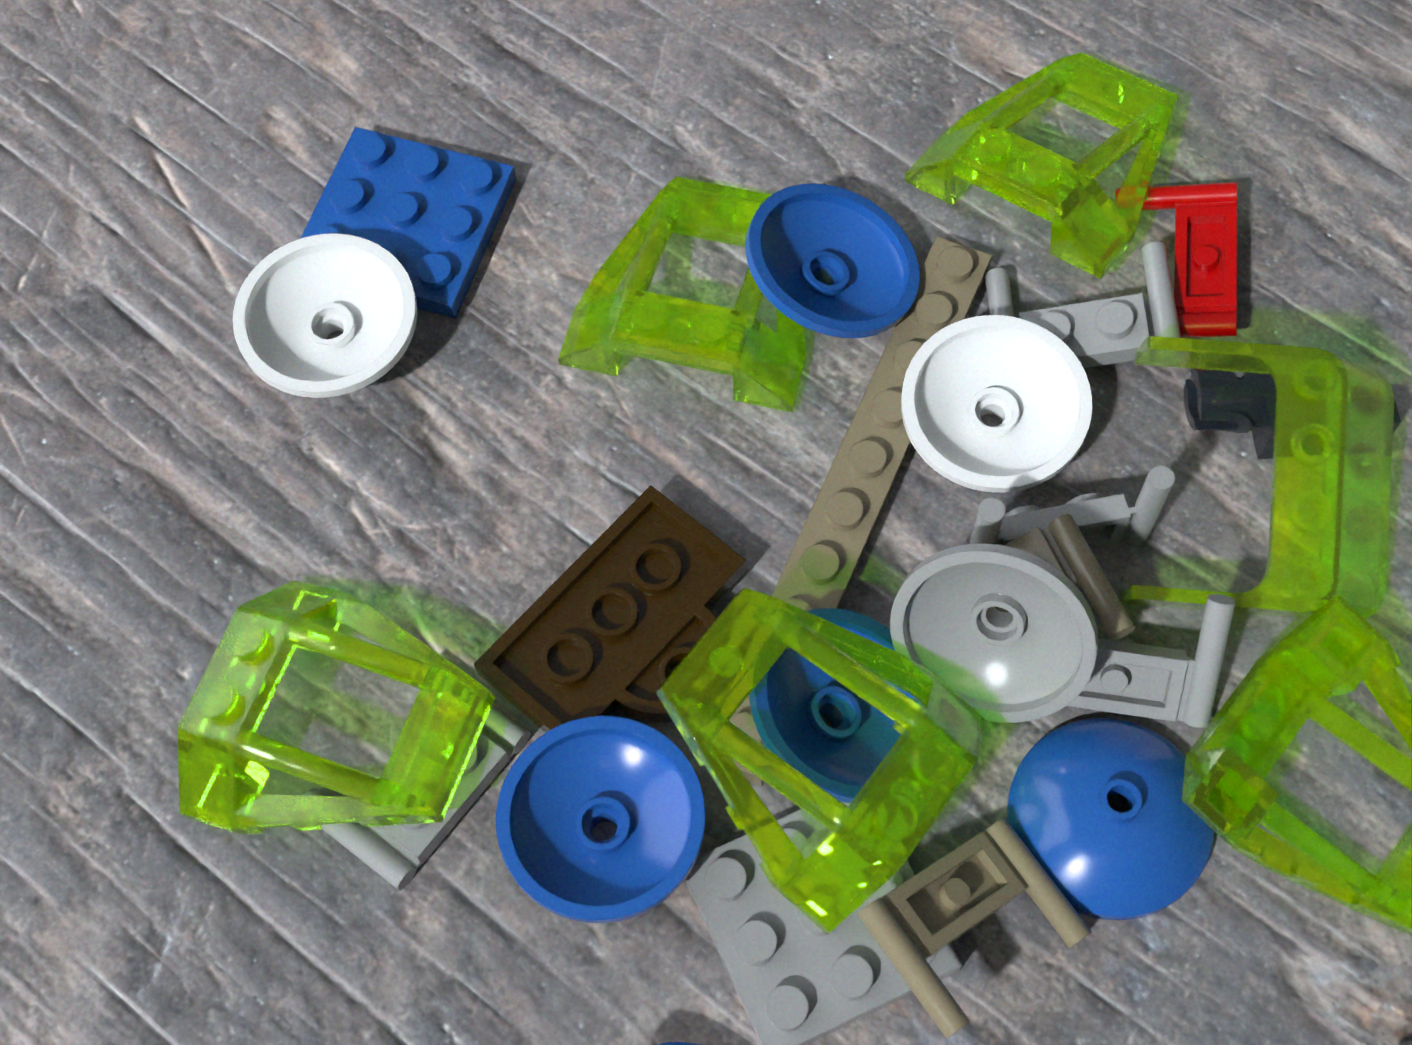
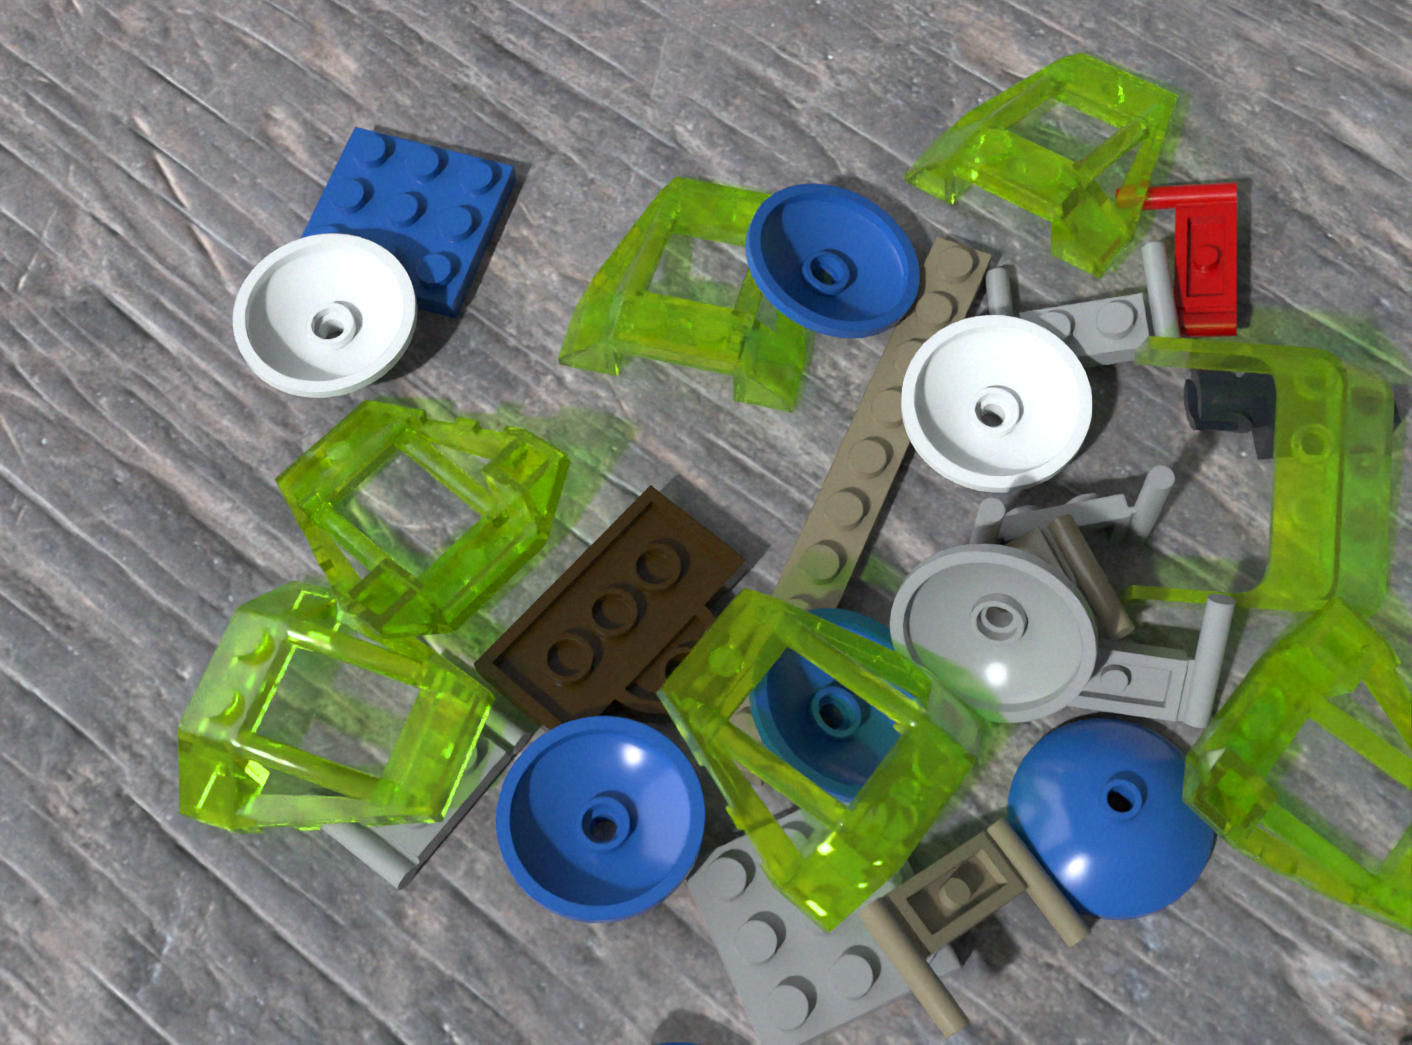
none -> clear neon green windscreen [275,399,571,639]

